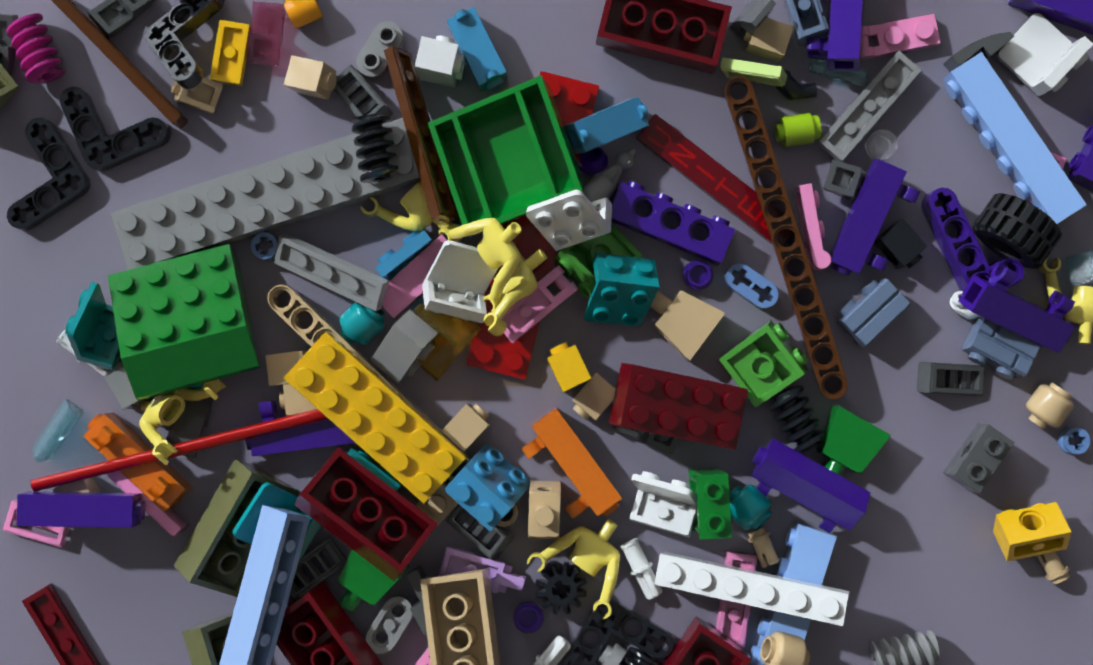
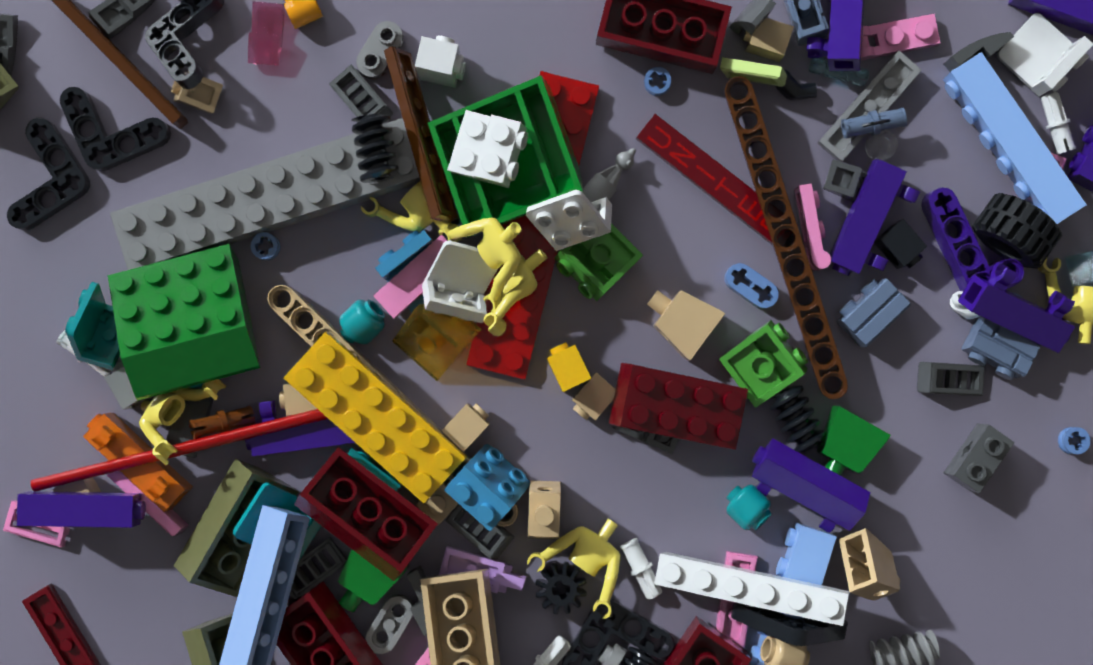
dark pink piece [6,13,65,84] -> none
clear light blue slope [32,399,84,462] -> none
yellow plate [210,20,252,87] -> none
tan brick [265,351,307,386] -> none
light grey plate [274,233,389,311] -> none
tan brick [283,55,337,100] -> none
light grey brick [370,309,438,383] -> none
dark azure brick [447,7,508,92] -> none
bright pink plate [502,265,579,344] -> none
dark purple plate [513,602,544,633] -> none
orange brick [522,408,622,519] -> none
dark azure brick [564,97,649,154] -> none
dark purple plate [577,147,608,174] -> none
teal bracket [583,253,660,327] -> none
dark purple brick [611,181,735,266] -> none
white bracket [629,471,697,538] -> none
dark purple plate [683,260,713,290] -> none
green window [688,469,732,540] -> none
tan pin [748,526,780,568] -> none
lime brick [774,113,822,147] -> none
yellow brick [993,502,1072,562] -> none
tan head [1026,382,1074,429] -> none
tan pin [1037,552,1070,584] -> none
none -> dark orange pin [189,405,255,439]
none -> white plate [447,110,528,188]
none -> medium blue bush [644,67,671,96]
none -> black beam [731,602,848,646]
none -> tan torso [839,528,900,601]
none -> sand blue pin [841,108,907,138]
none -> white axle [1041,92,1076,154]

